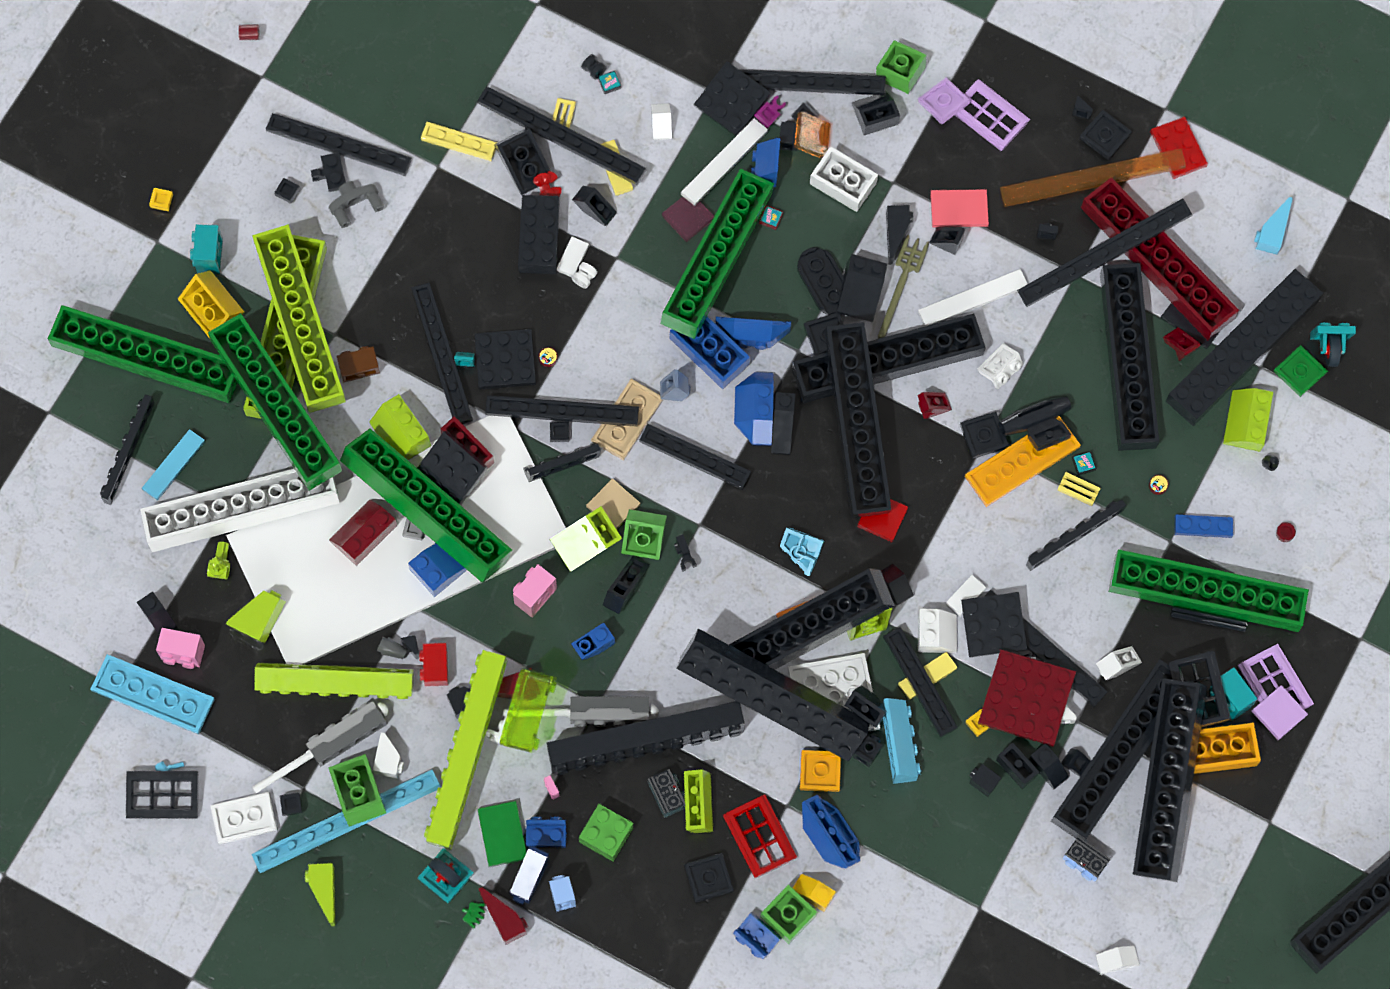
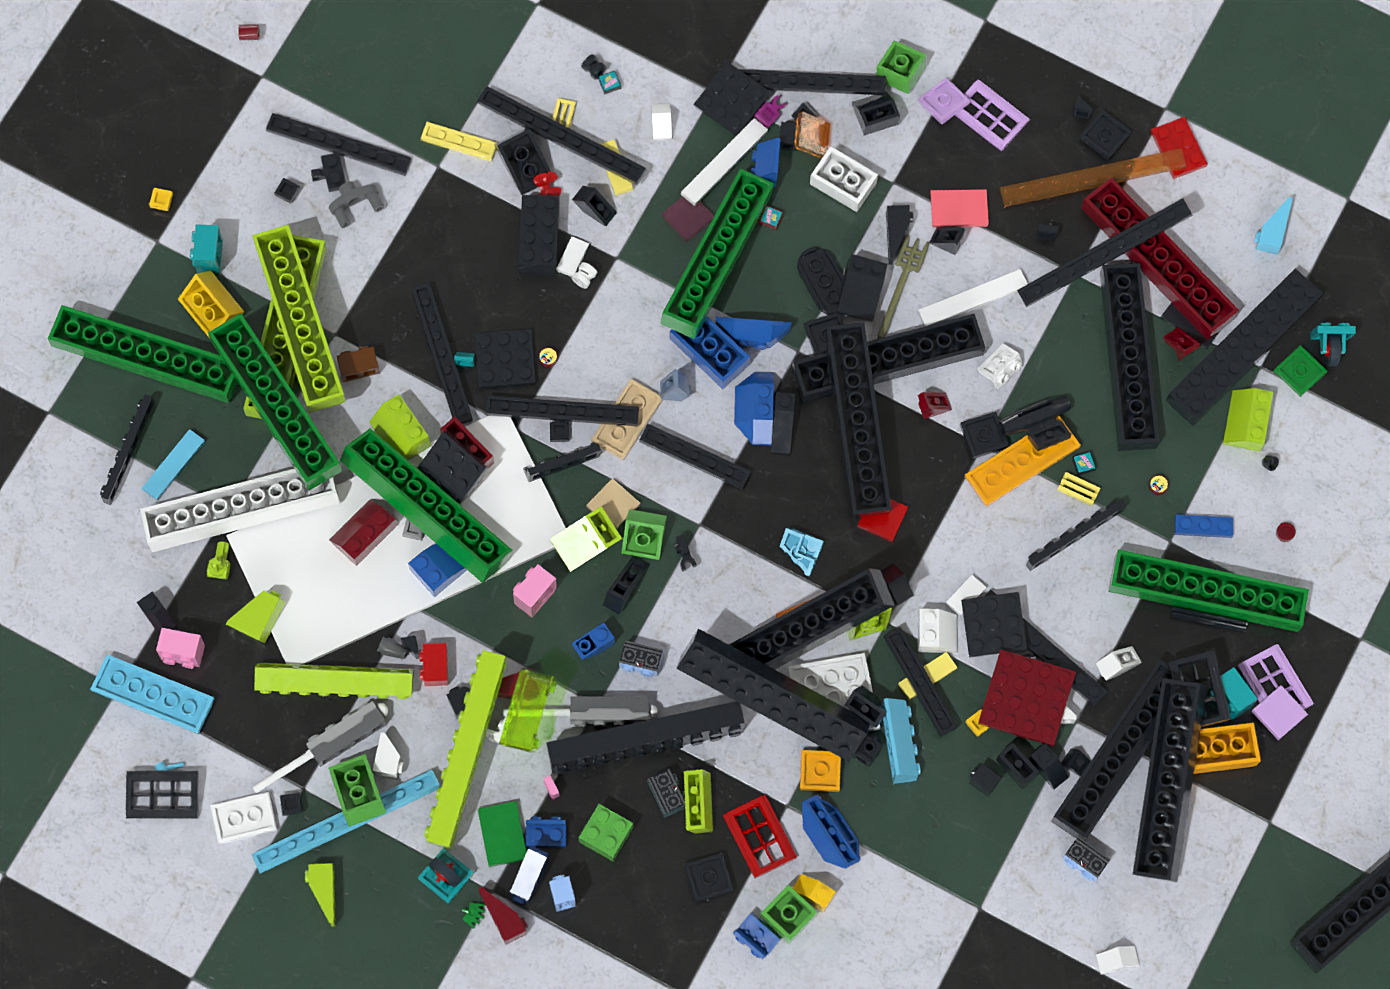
none -> brick [619,641,663,678]

